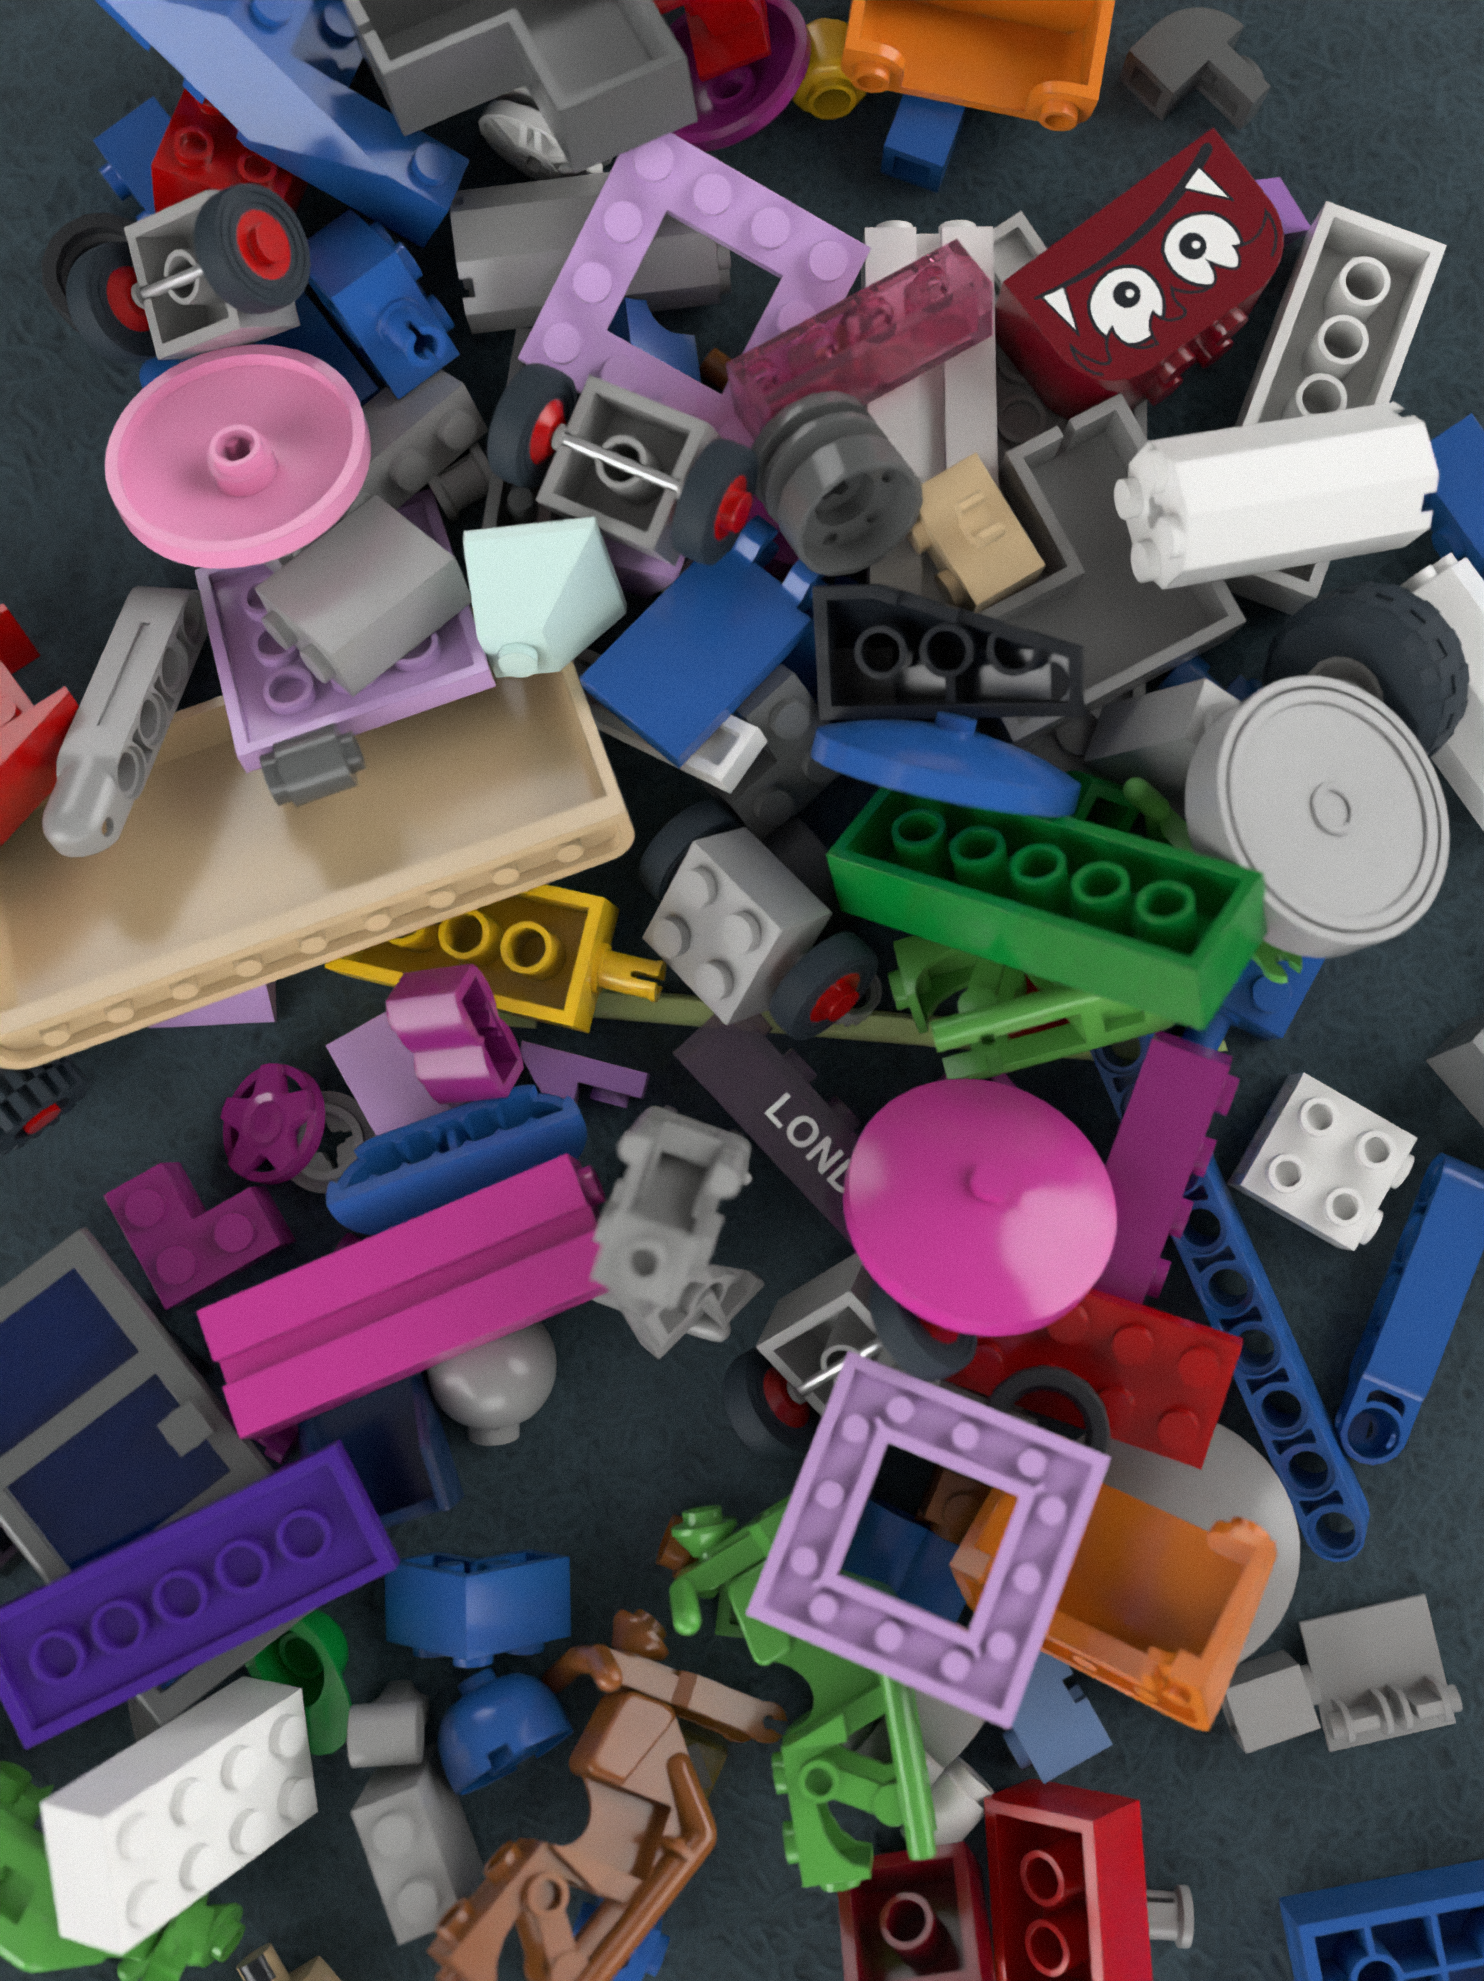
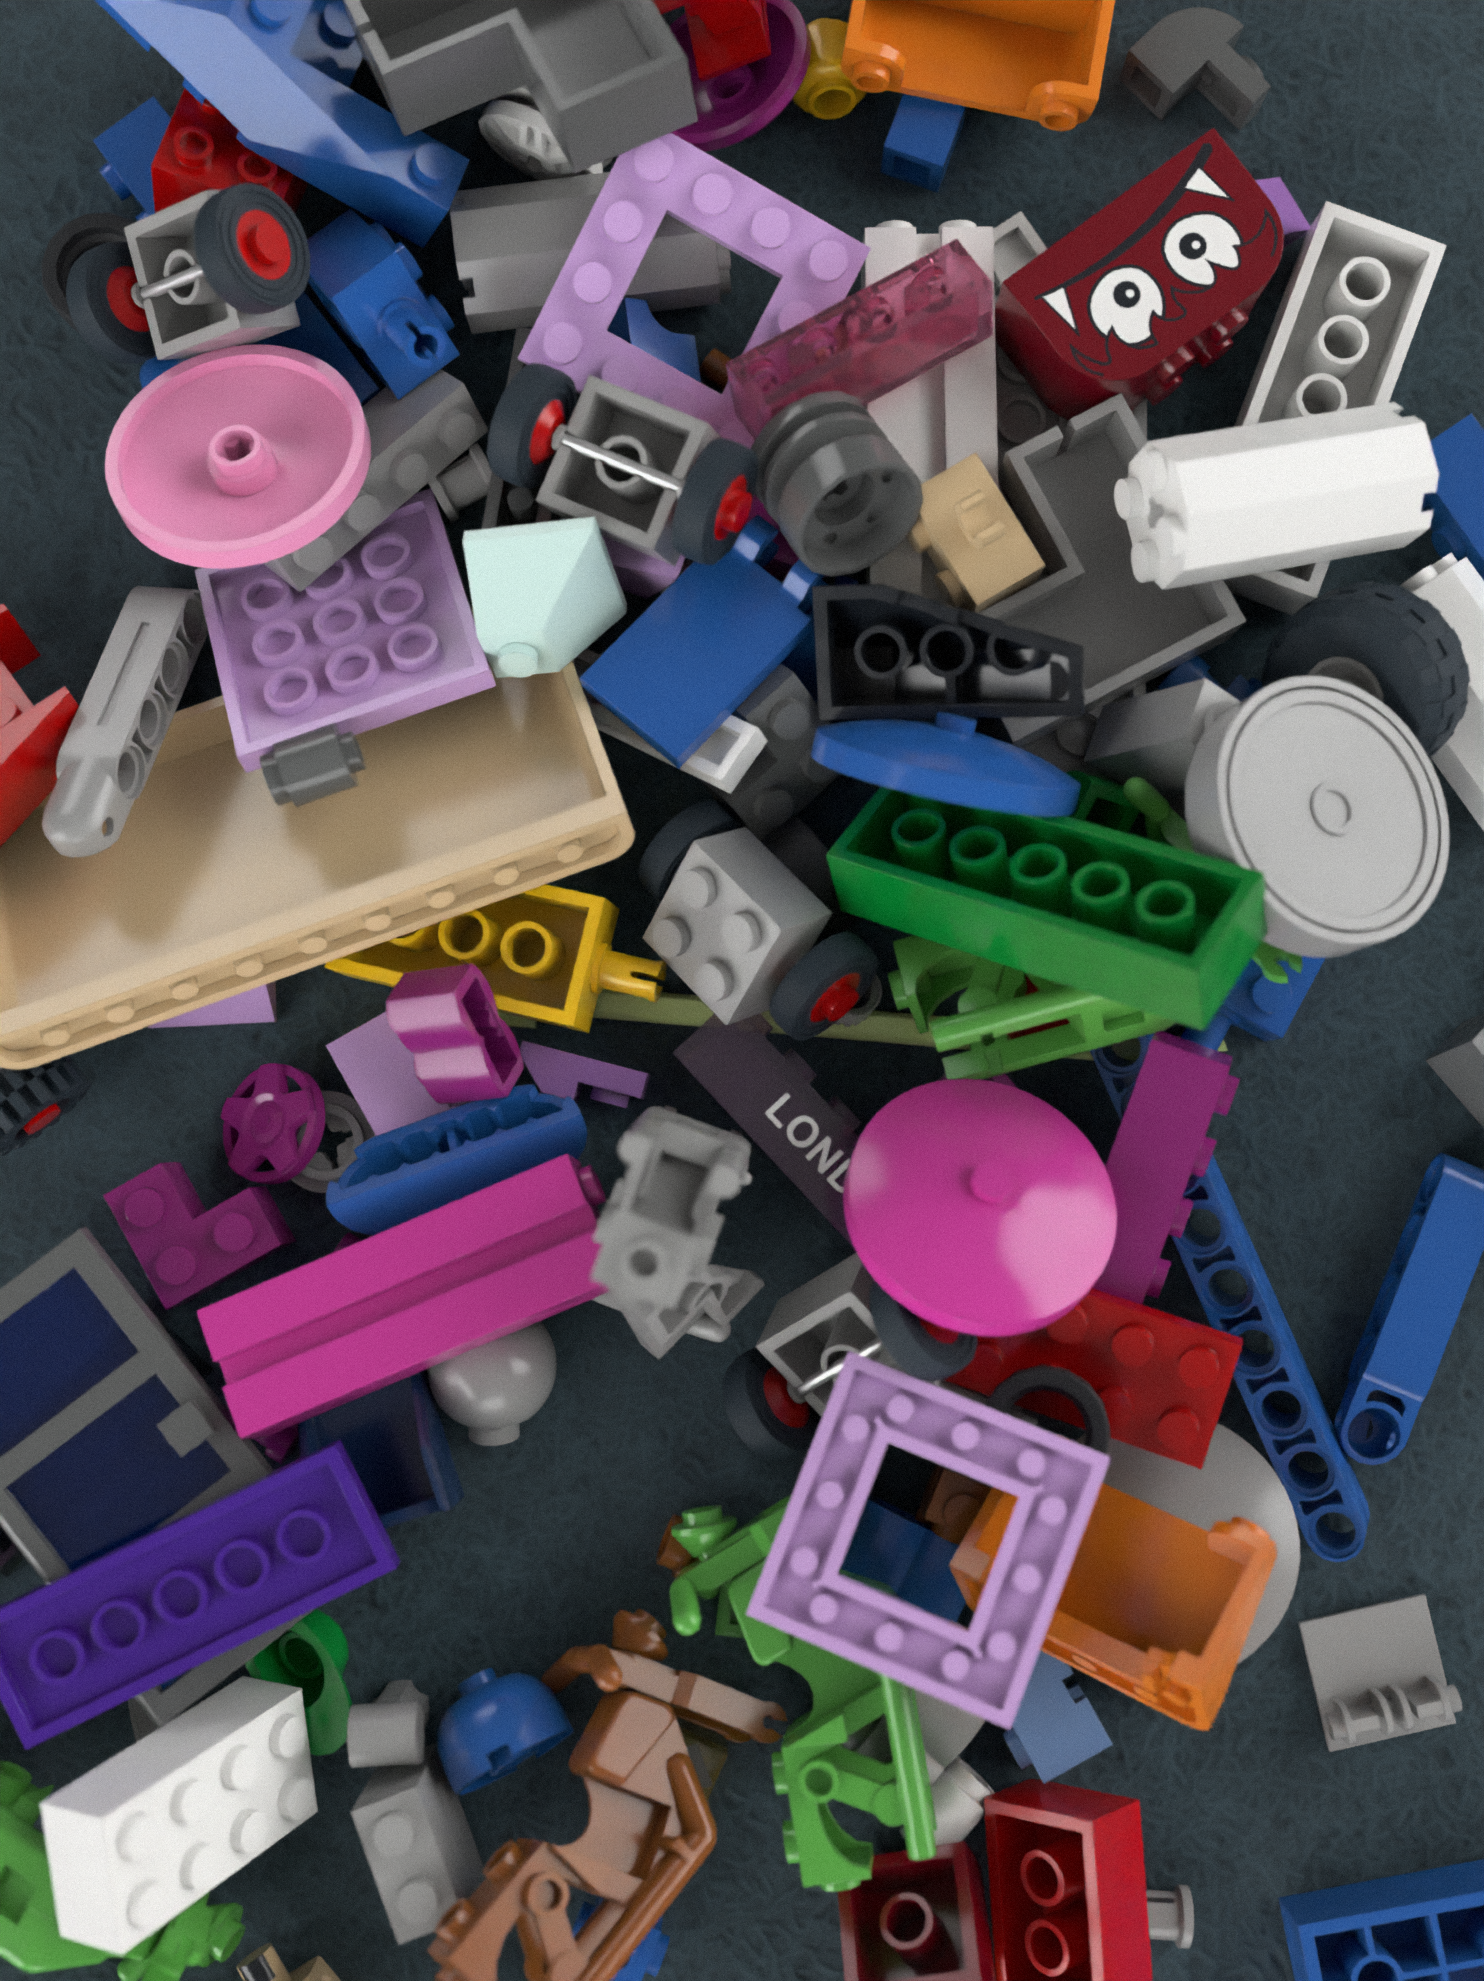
light grey brick [255,495,472,697] -> none
blue brick [385,1549,571,1668] -> none
light grey brick [1221,1650,1322,1754] -> none
white brick [1227,1073,1417,1251] -> none

